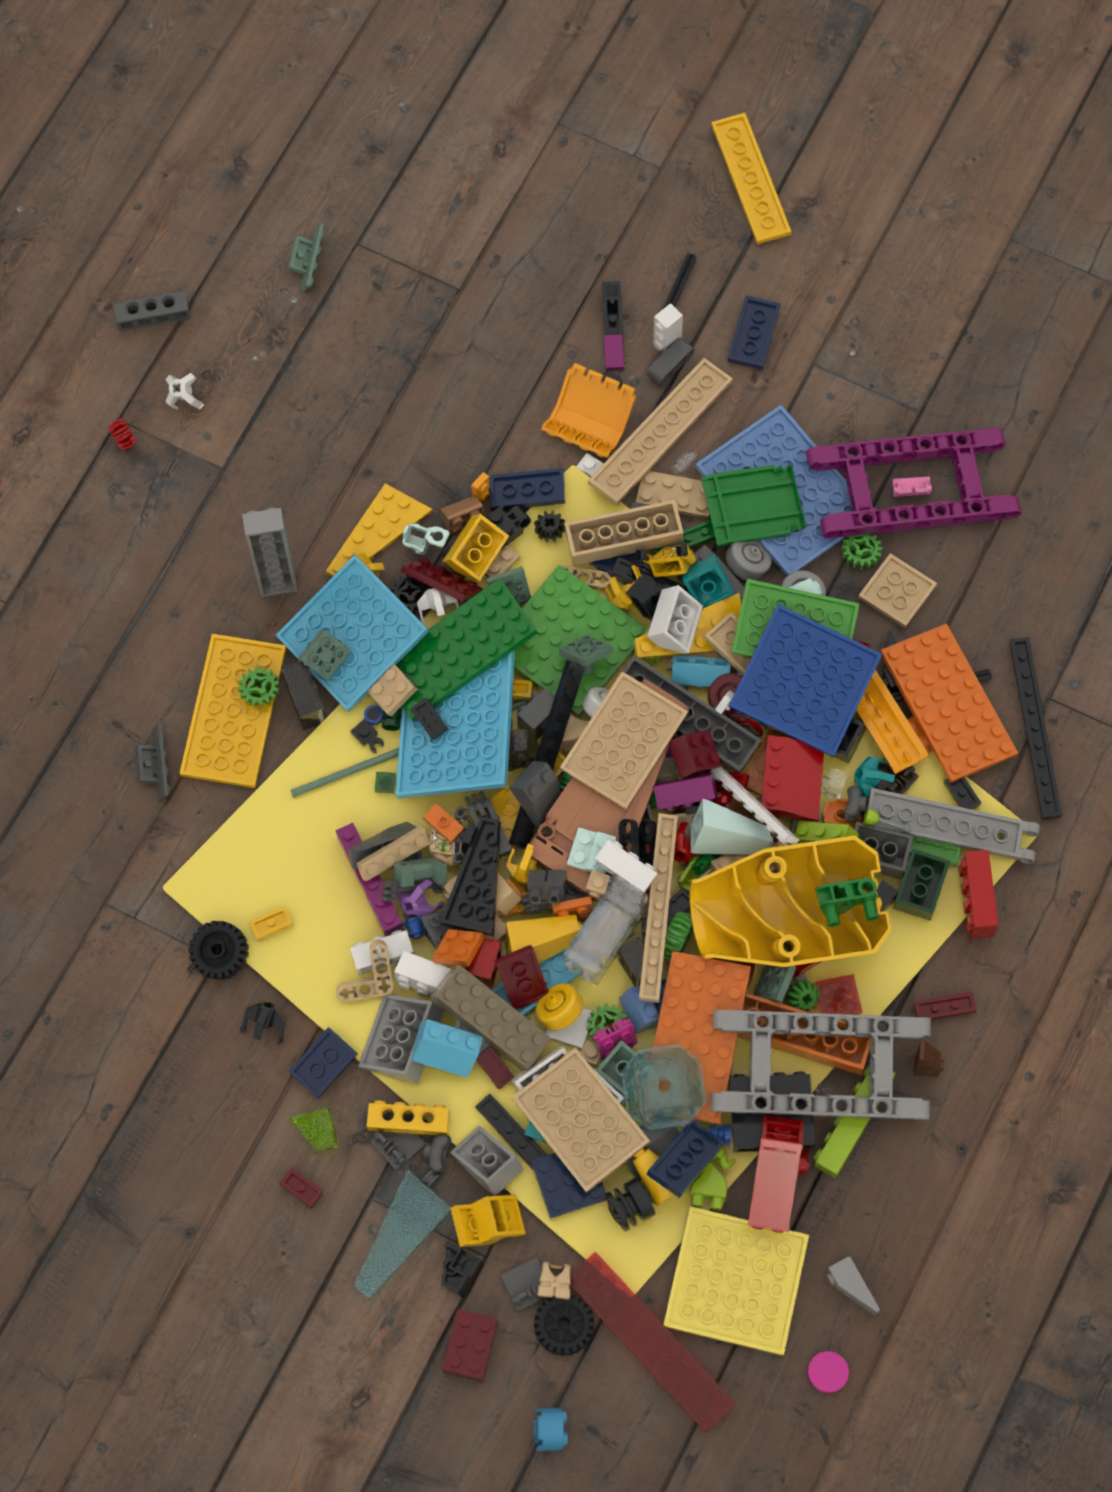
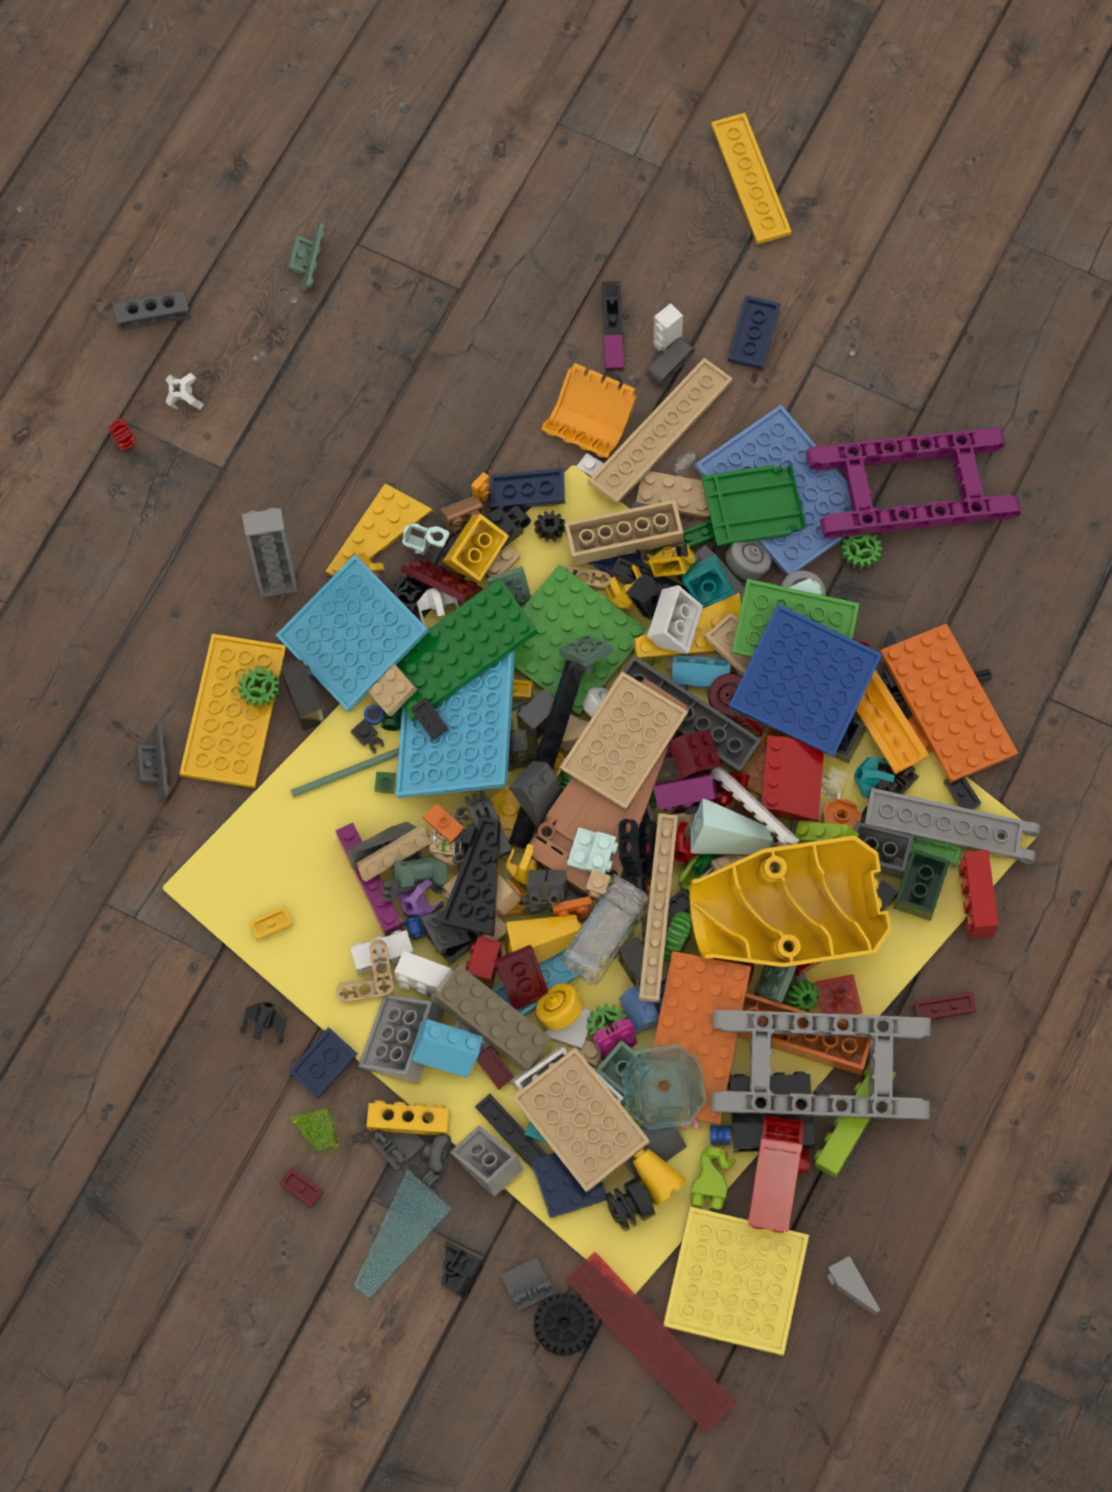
black wheel [188,921,249,980] -> none
sand green plate [298,628,351,680] -> none
orange plate [432,929,485,967] -> none
dark red brick [442,1309,498,1383] -> none
yellow bracket [450,1195,526,1247] -> none
dark azure brick [534,1408,568,1451] -> none
tan piece [537,1262,571,1300] -> none
white brick [594,839,657,896] -> none
dark blue plate [646,1120,725,1198] -> none
black axle [663,253,696,309] -> none
white plate [715,690,735,714] -> none
dark pink tile [807,1351,849,1394] -> none
green piece [815,878,879,927] -> none
dark grey piece [844,786,868,822] -> none
tan plate [858,553,937,628] -> none
hinge [863,808,911,833] -> none
bright pink hinge [893,476,932,497] -> none
reddish brown slope [914,1040,944,1077] -> none
black plate [1009,637,1062,820] -> none

